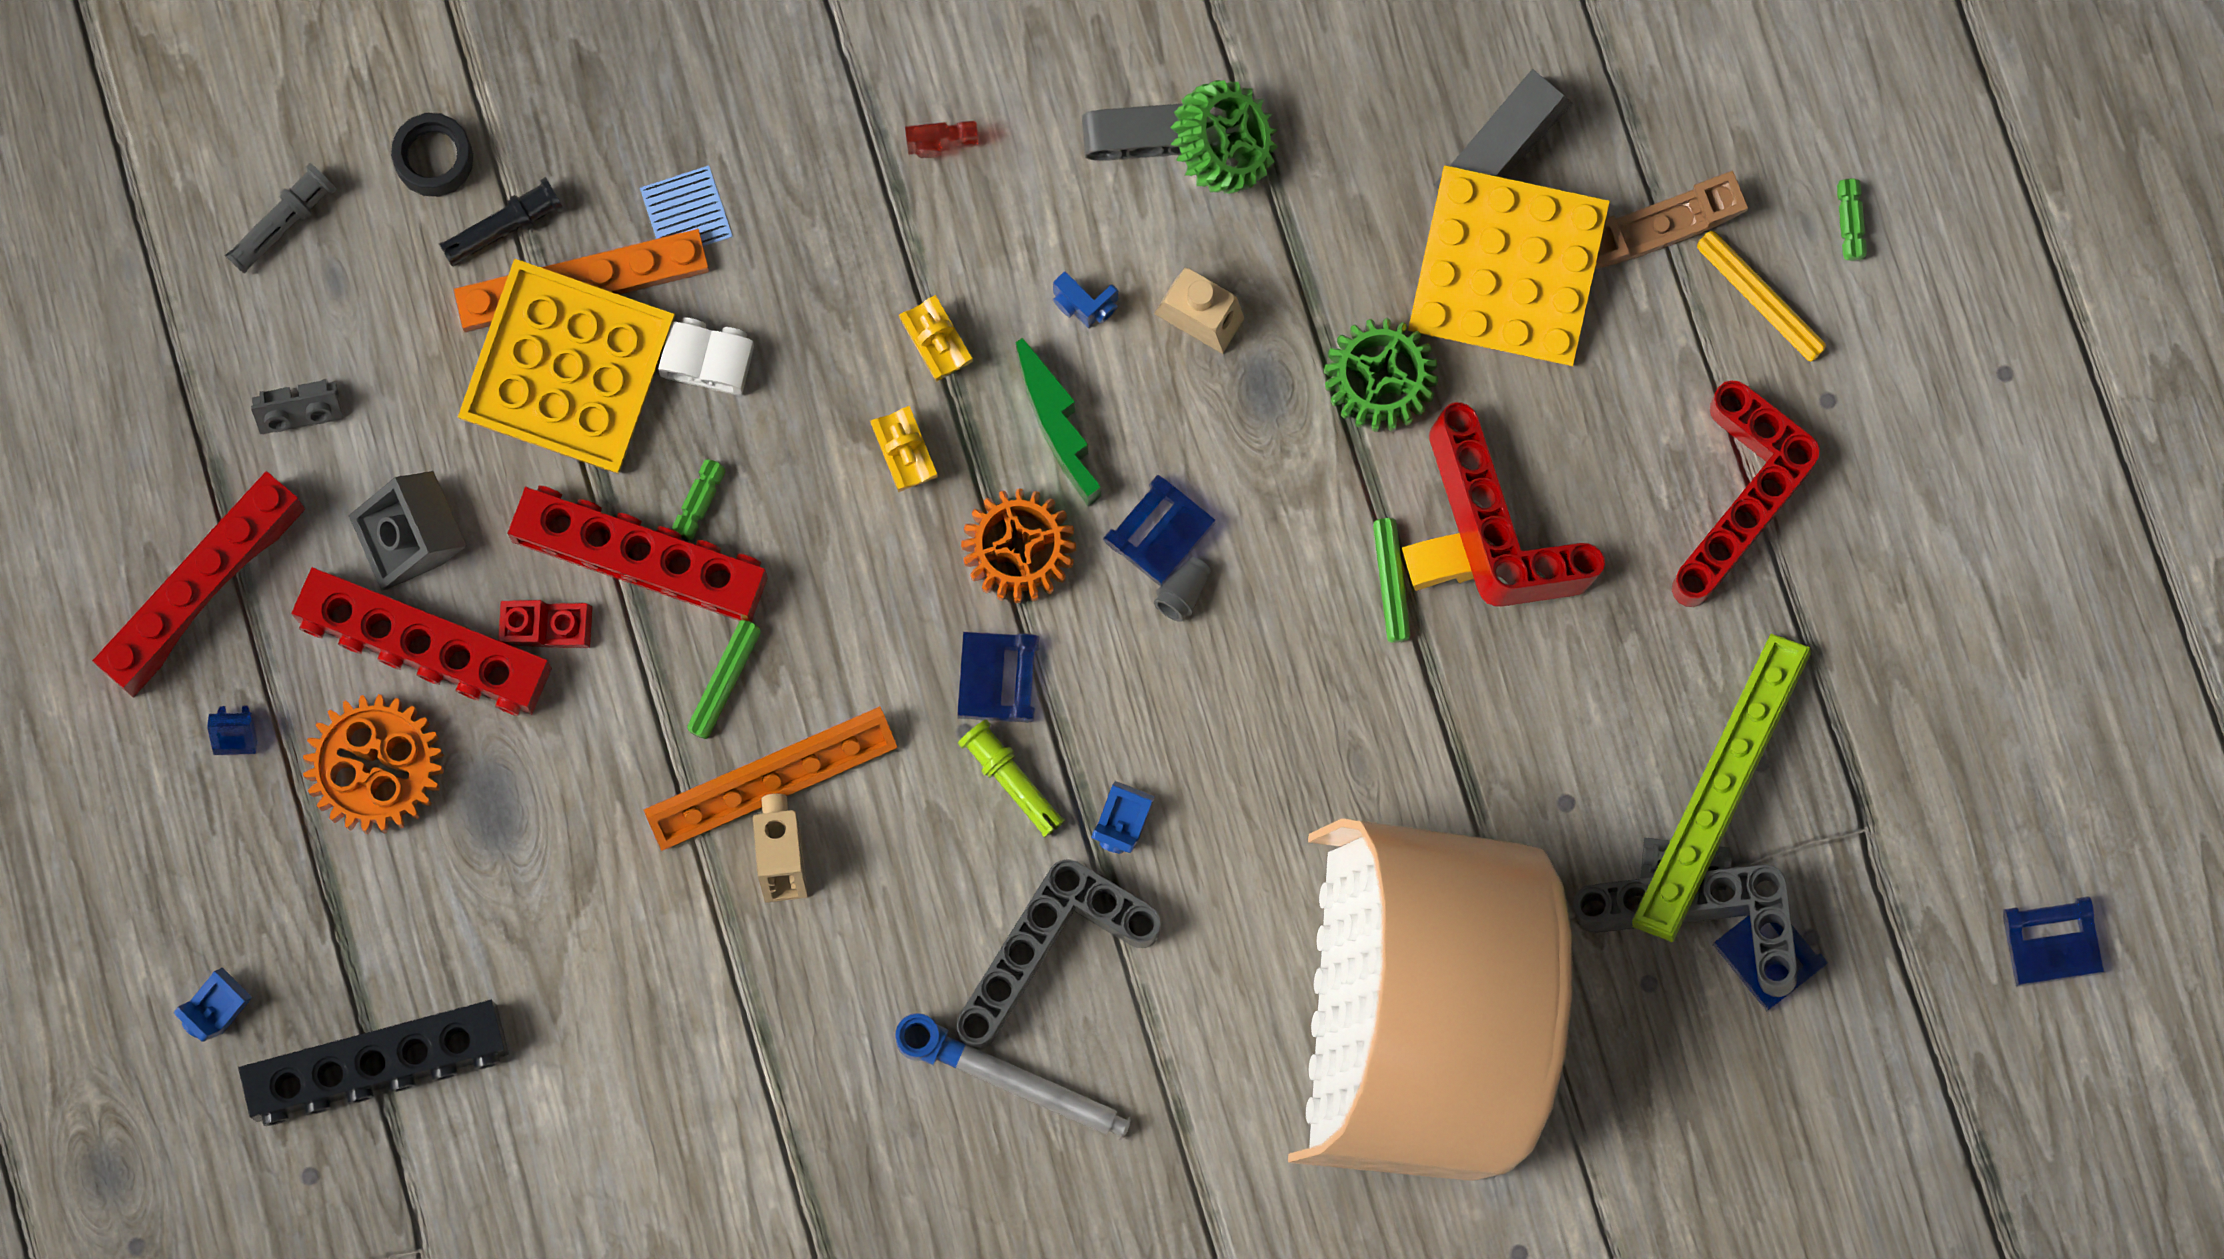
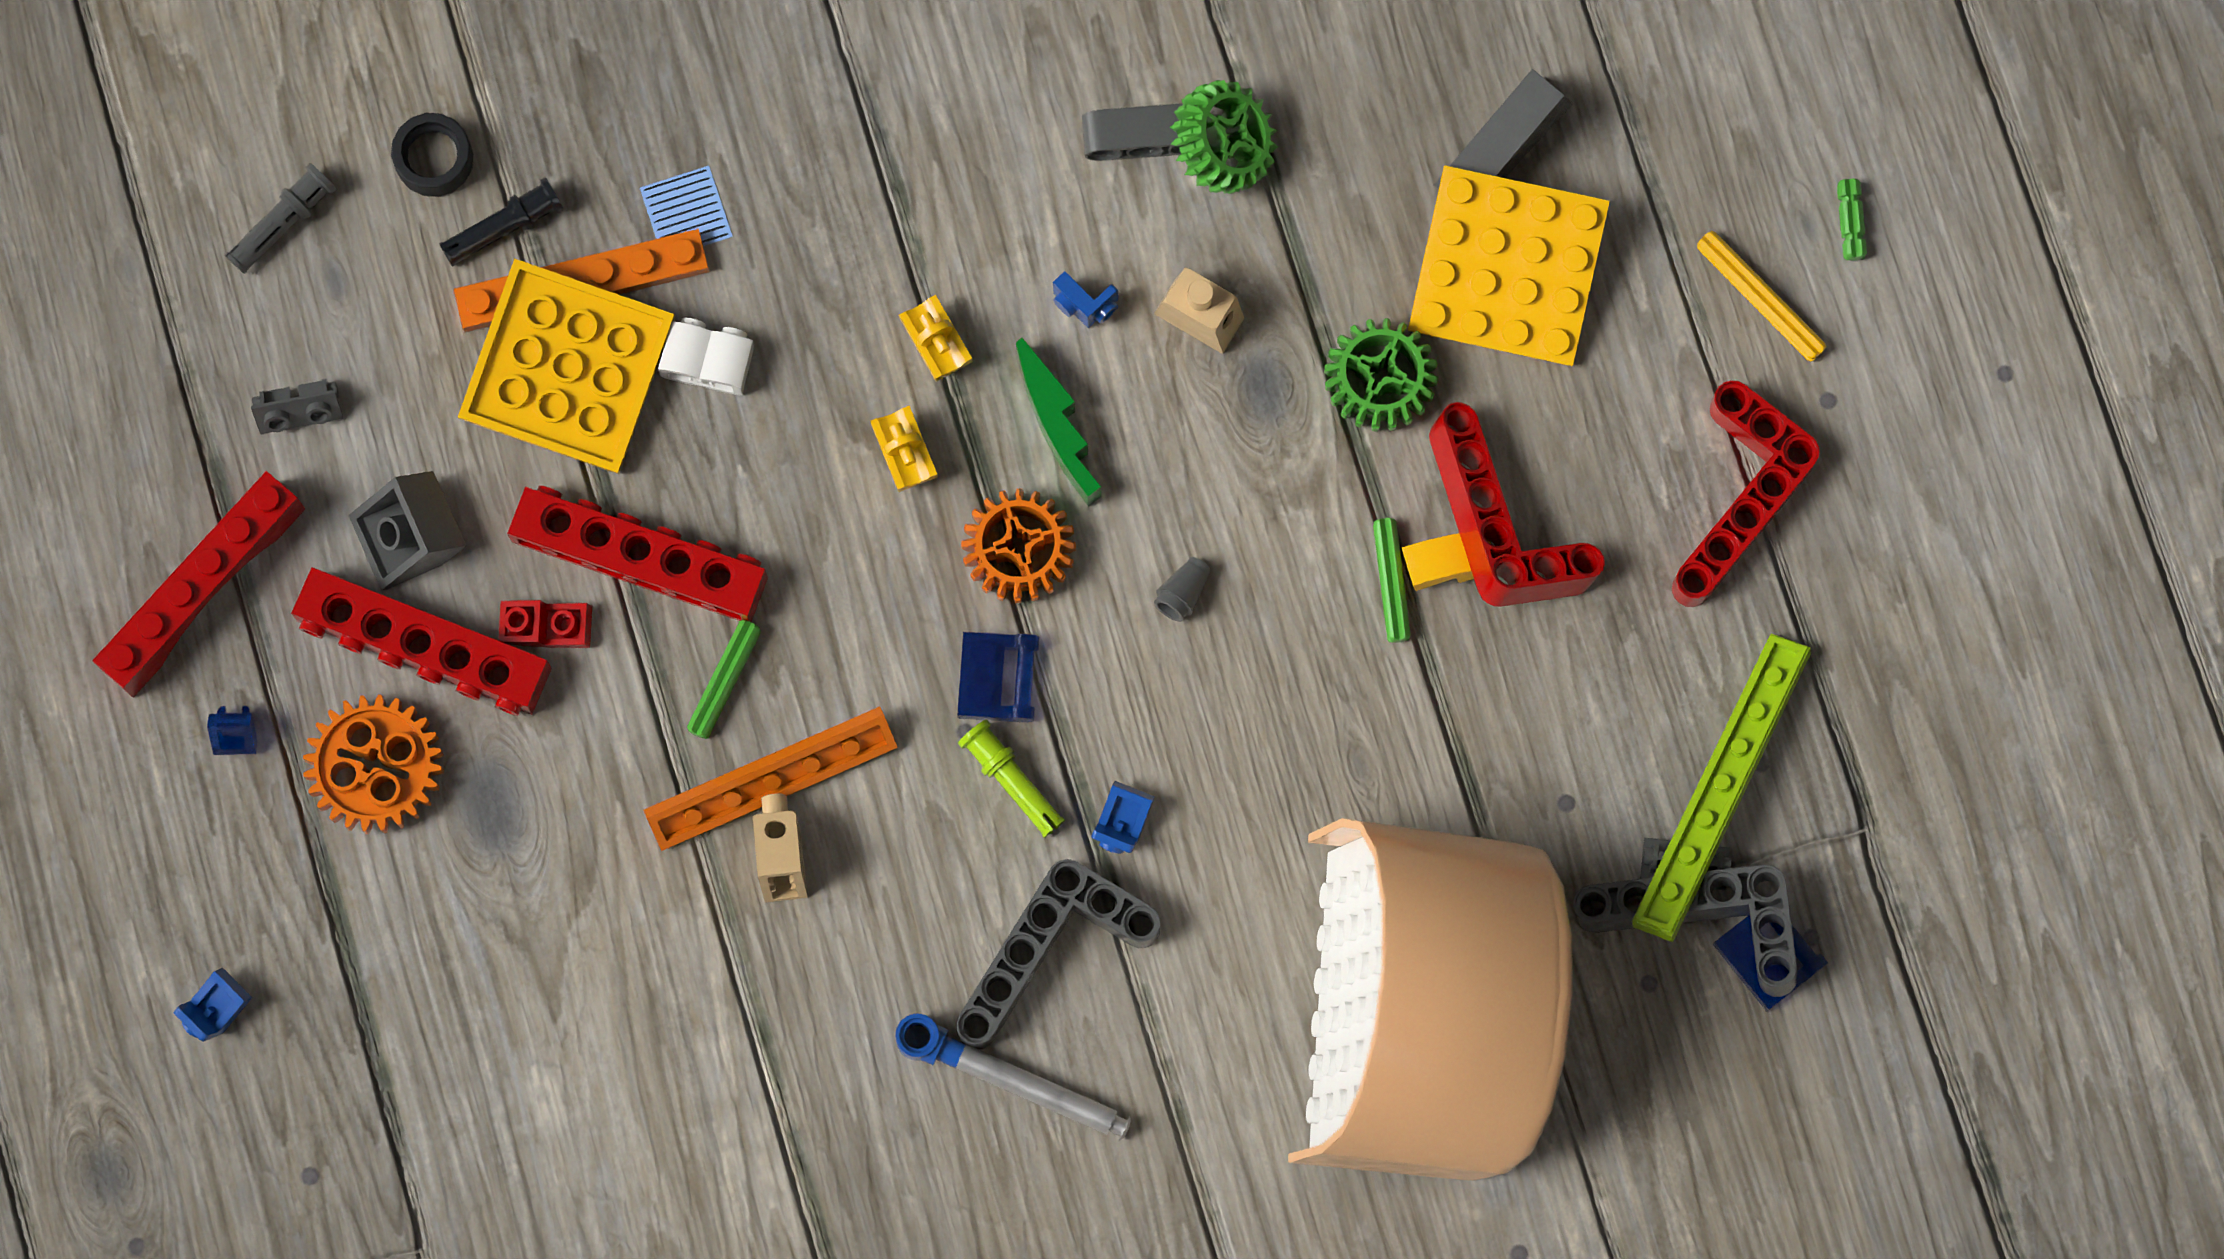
black brick [238,999,509,1126] -> none
bright green axle [672,459,725,540] -> none
clear red plate [905,121,979,158] -> none
clear blue plate [1103,475,1216,587] -> none
medium nougat slope [1595,170,1748,269] -> none
clear blue plate [2003,896,2104,987] -> none

